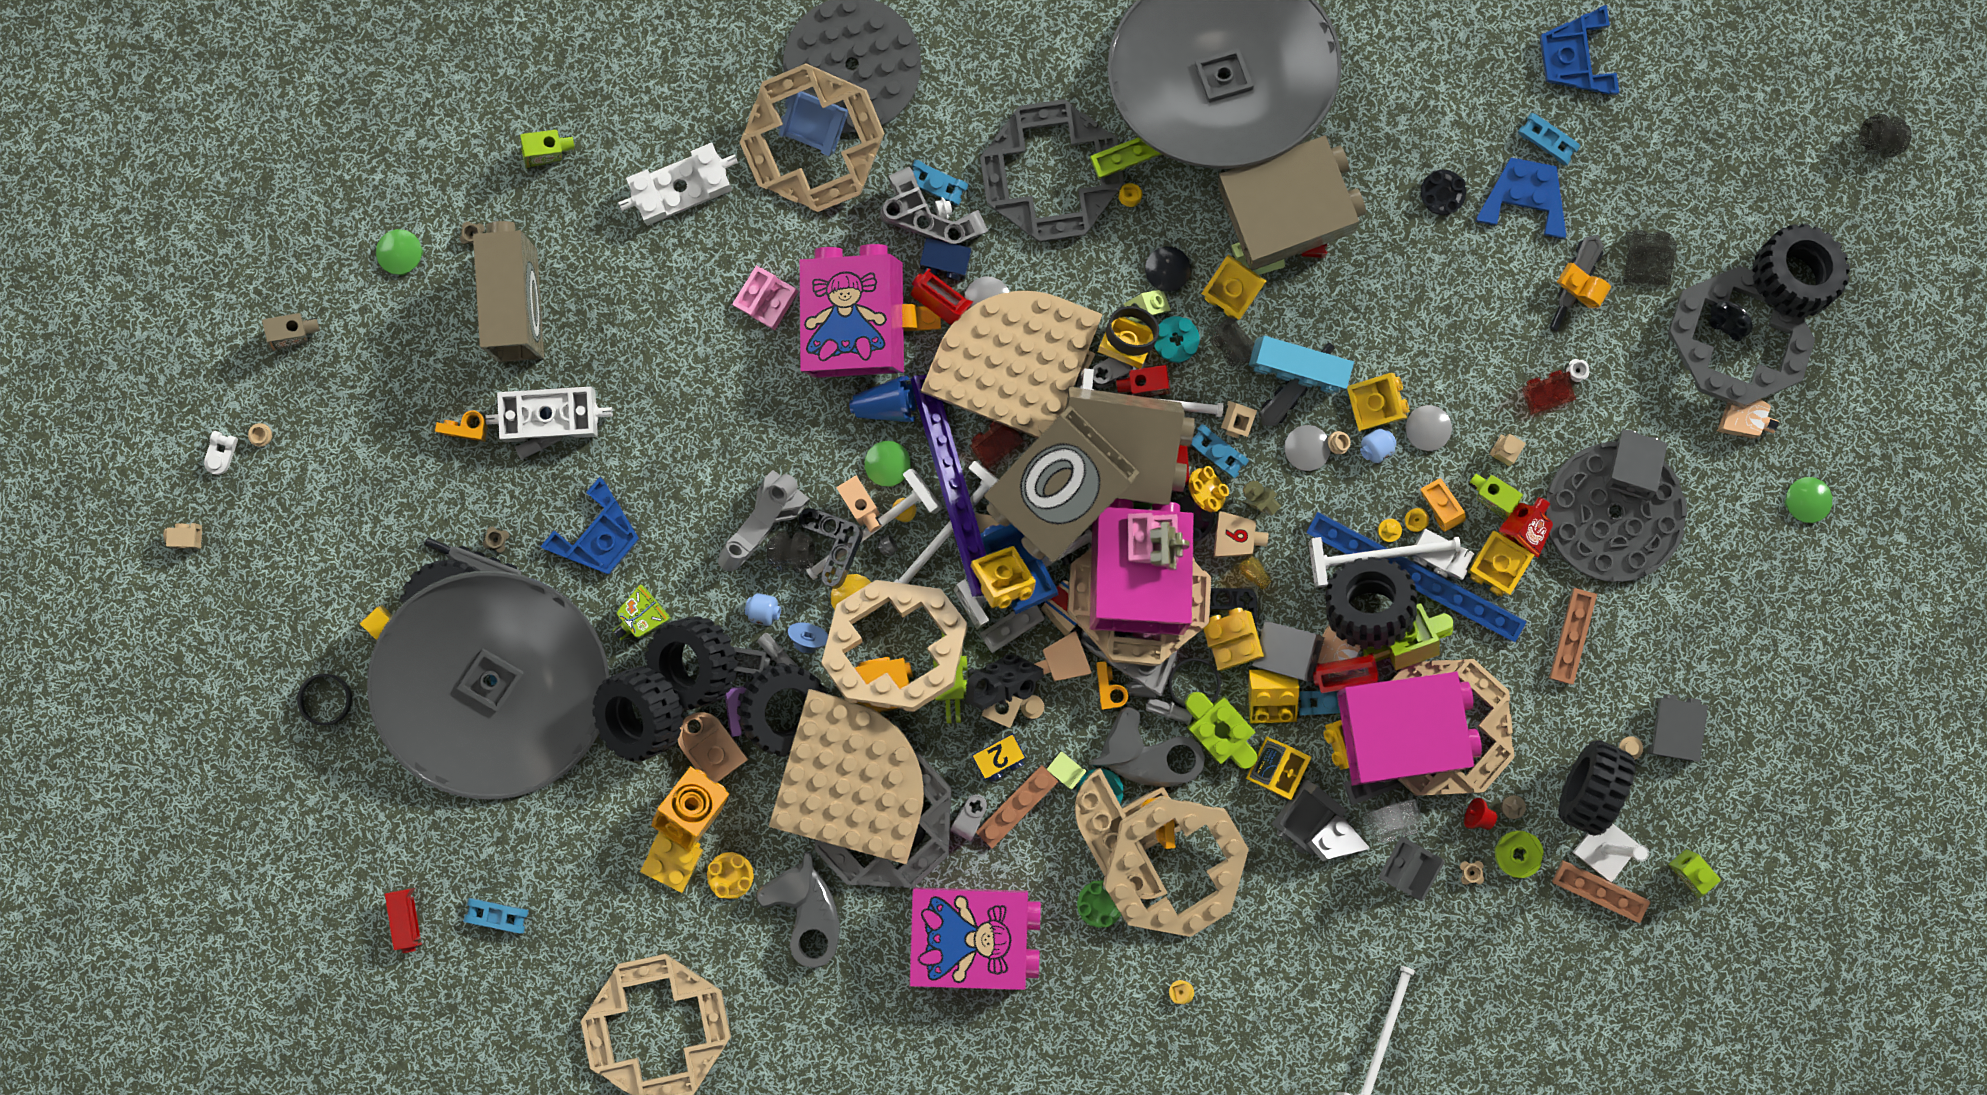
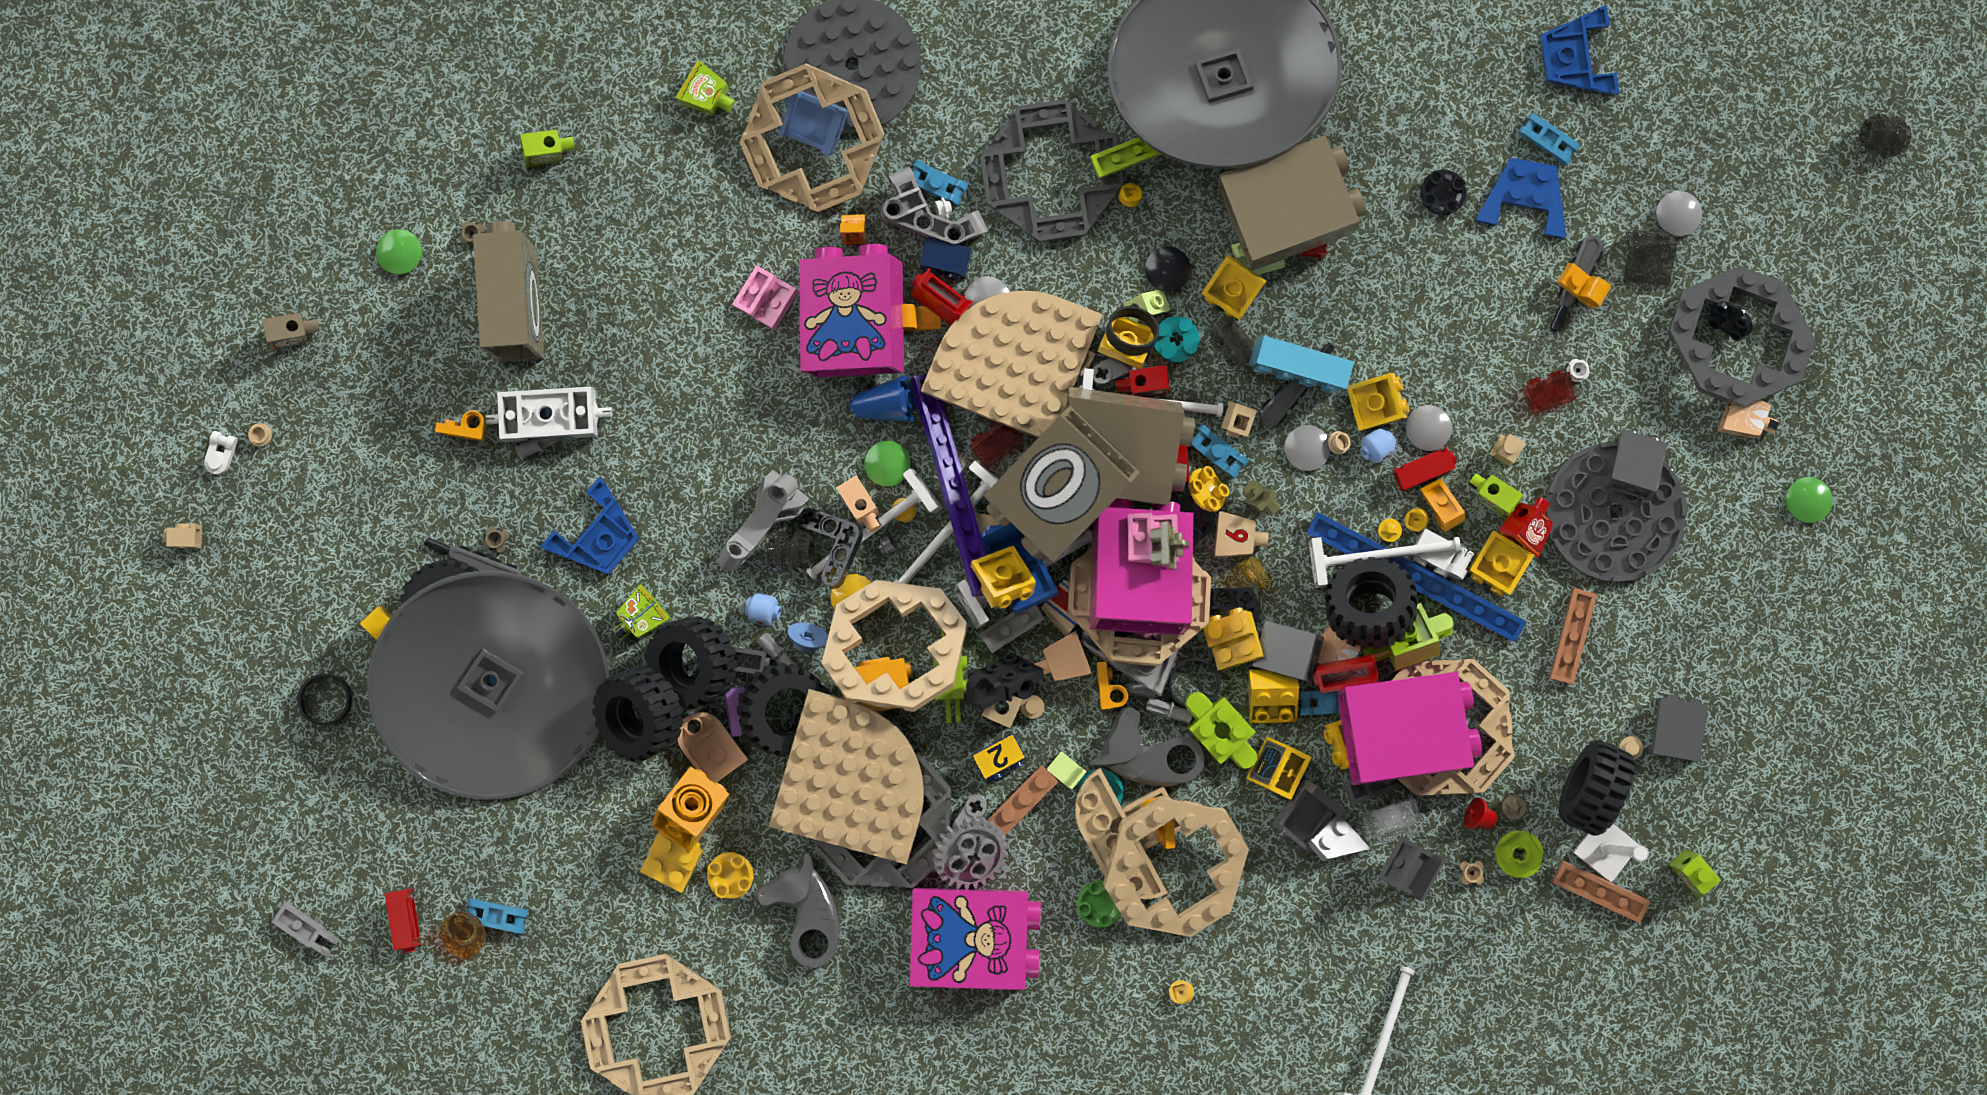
white brick [619,143,738,226] -> none
black tyre [1752,224,1850,318] -> none
none -> light grey hinge [271,902,340,957]
none -> clear orange tile [439,911,487,958]
none -> lime torso [676,60,735,116]
none -> light orange plate [840,214,866,245]
none -> light grey gear [932,816,1009,889]
none -> red window [1392,447,1457,492]
none -> light grey dish [1655,191,1702,237]

